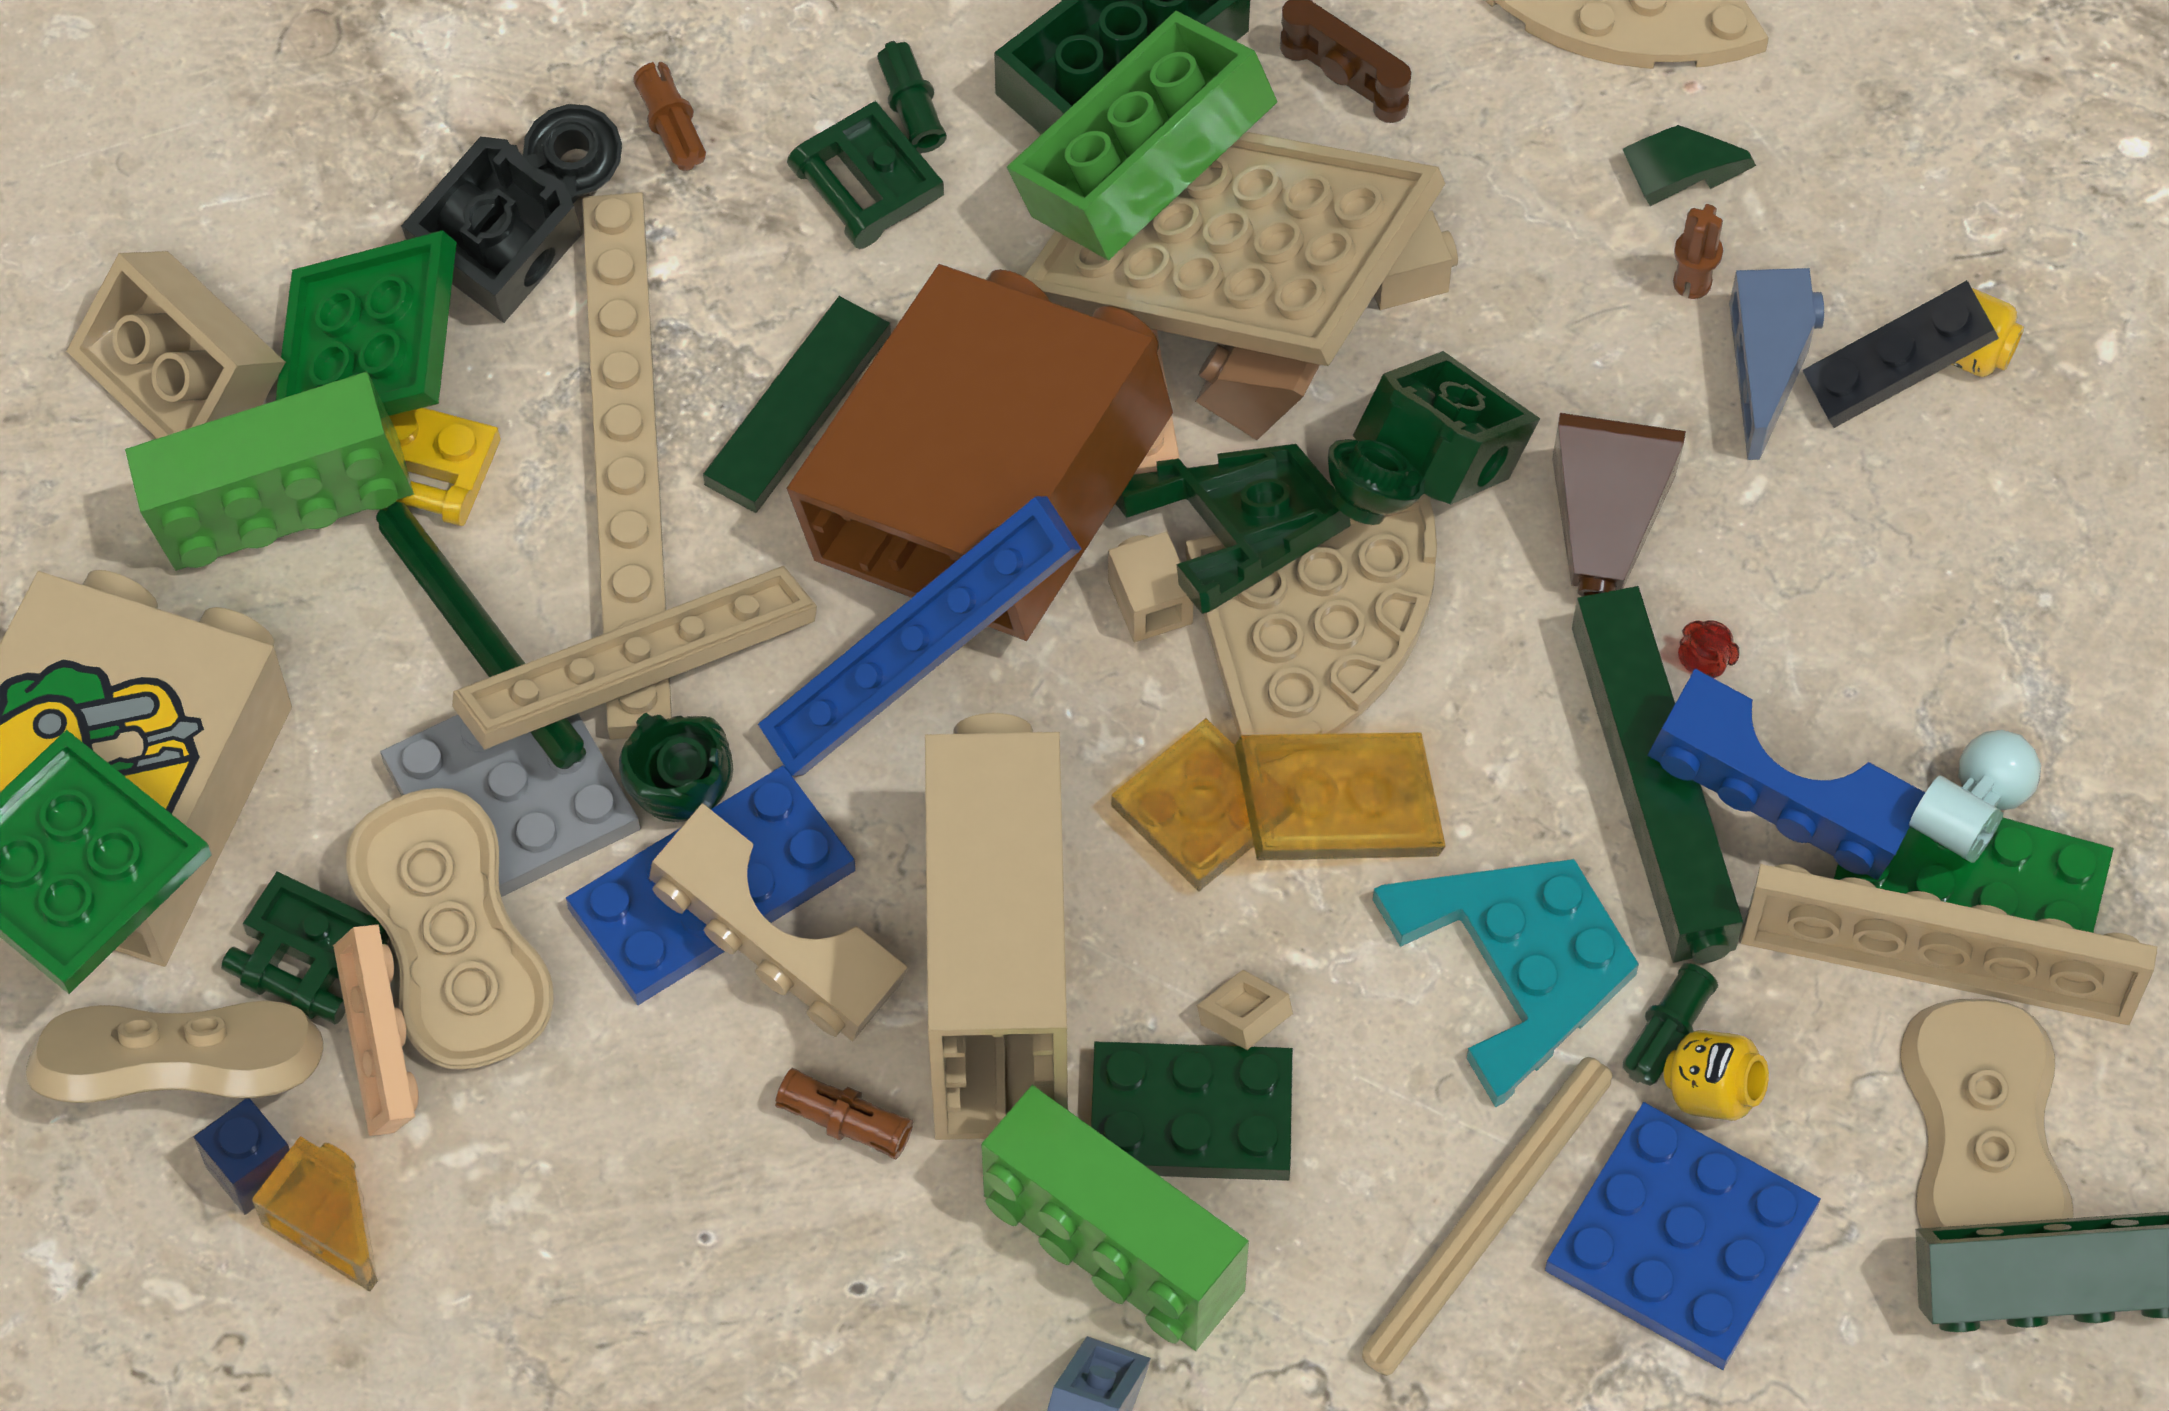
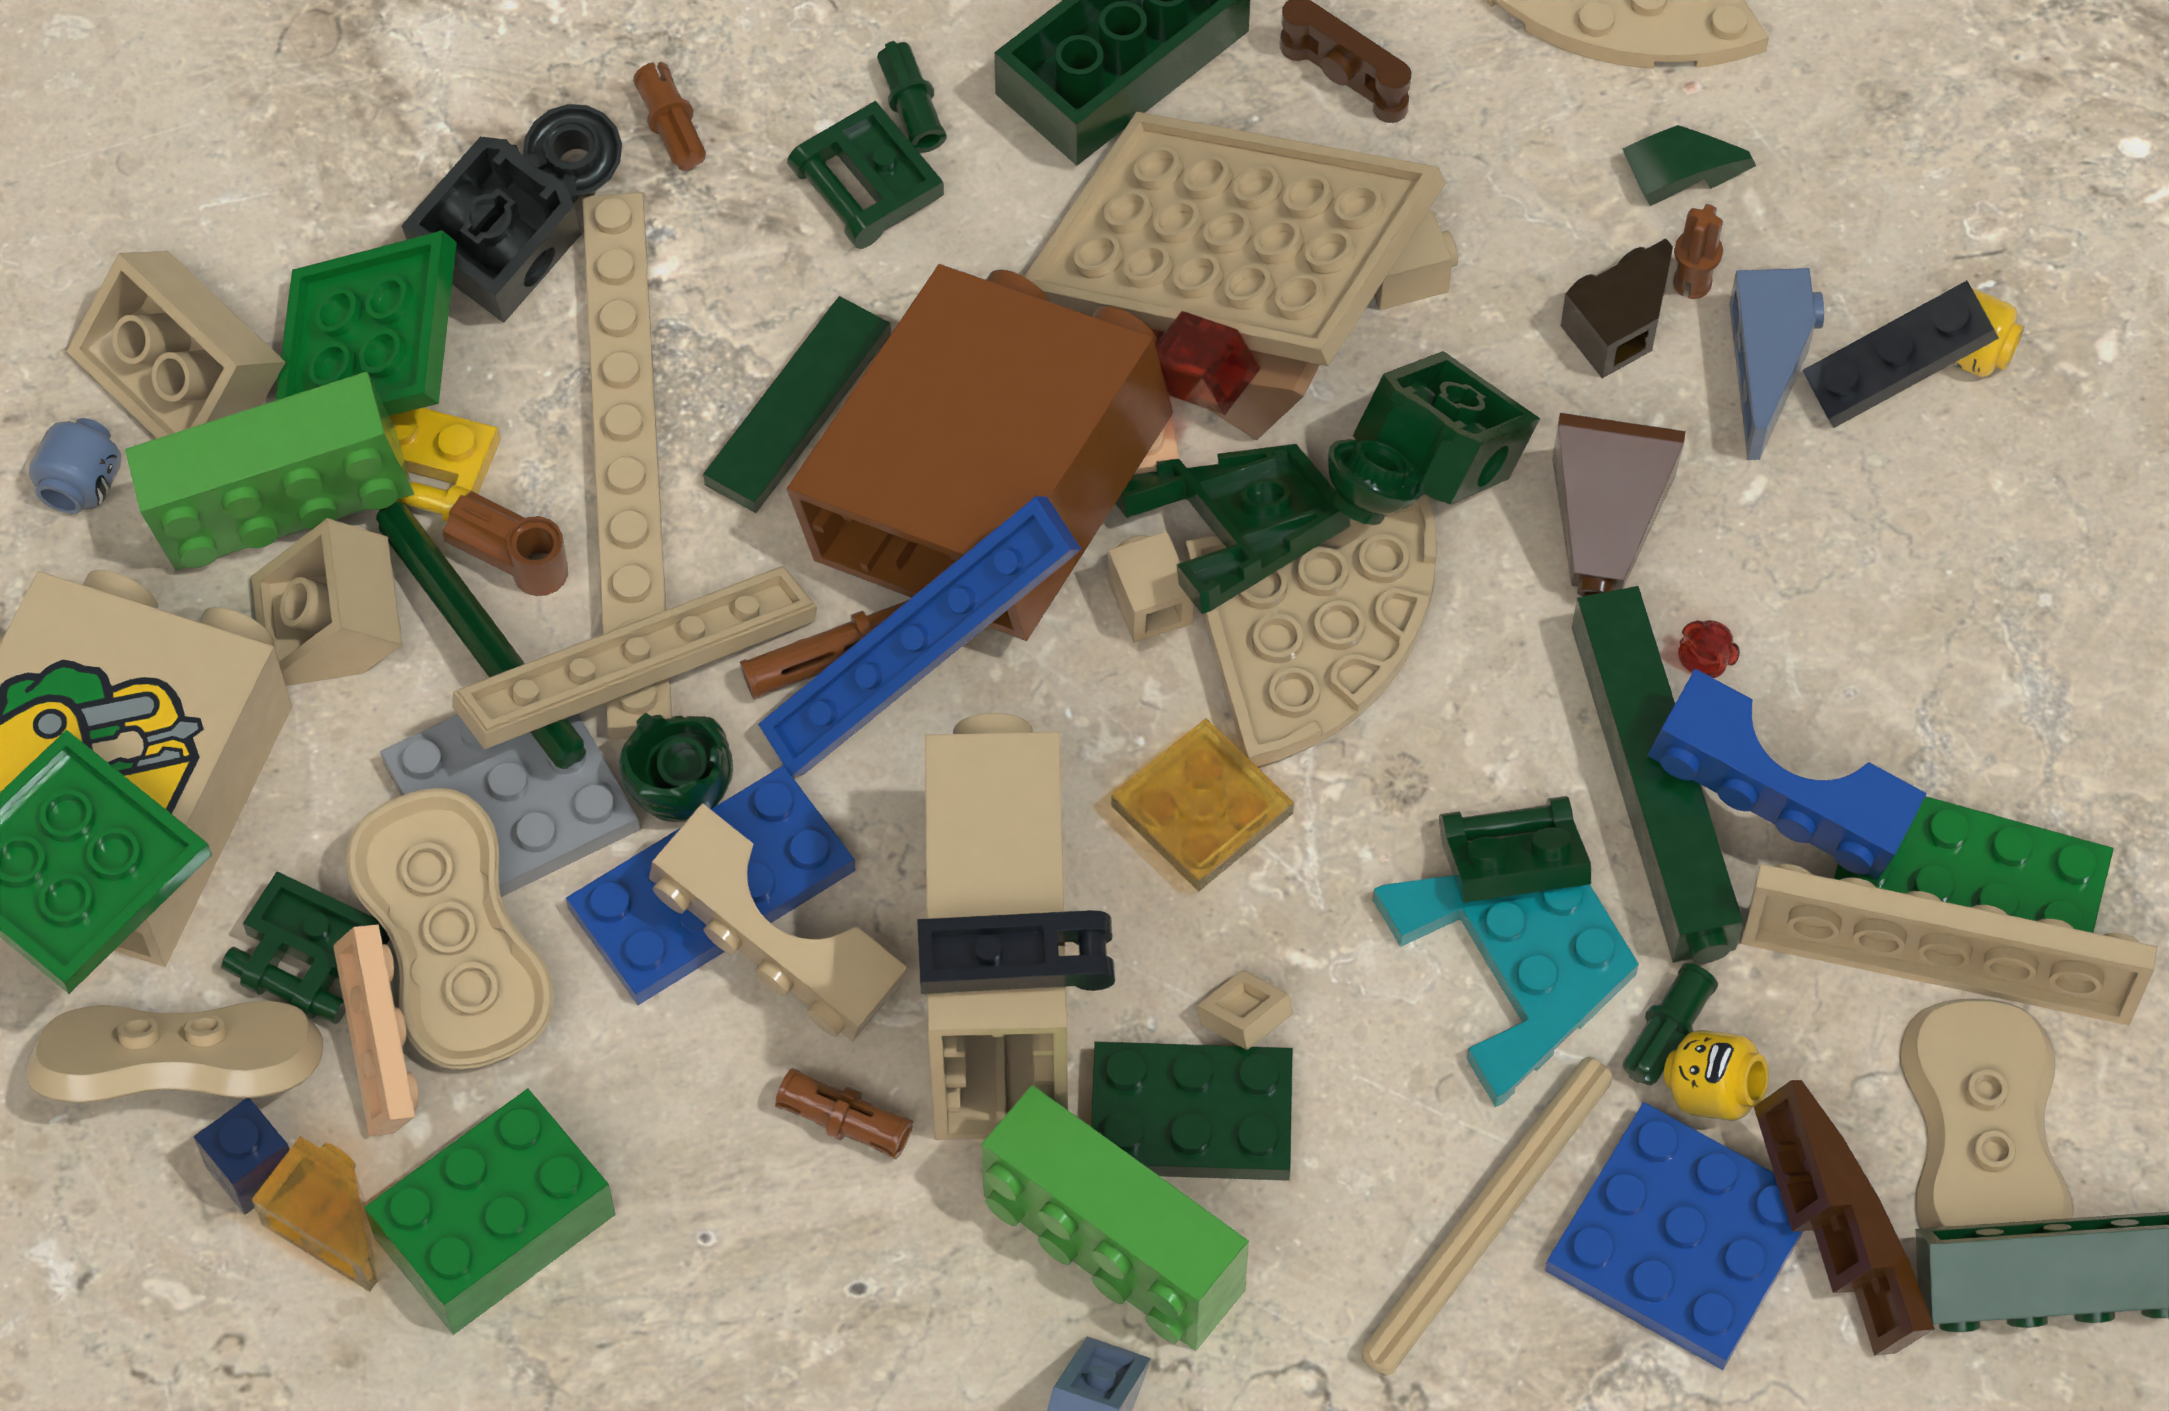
bright green brick [1007,11,1278,261] -> none
clear yellow tile [1234,732,1446,861] -> none
light aqua beam [1909,730,2041,863] -> none
none -> sand blue head [29,418,122,514]
none -> tan slope [251,518,402,686]
none -> green brick [364,1088,616,1335]
none -> dark orange piece [443,491,568,596]
none -> dark orange pin [740,597,912,700]
none -> black plate [917,910,1116,994]
none -> clear red brick [1155,311,1260,415]
none -> dark green plate [1439,796,1591,903]
none -> dark brown slope [1560,238,1673,378]
none -> reddish brown slope [1754,1080,1935,1355]

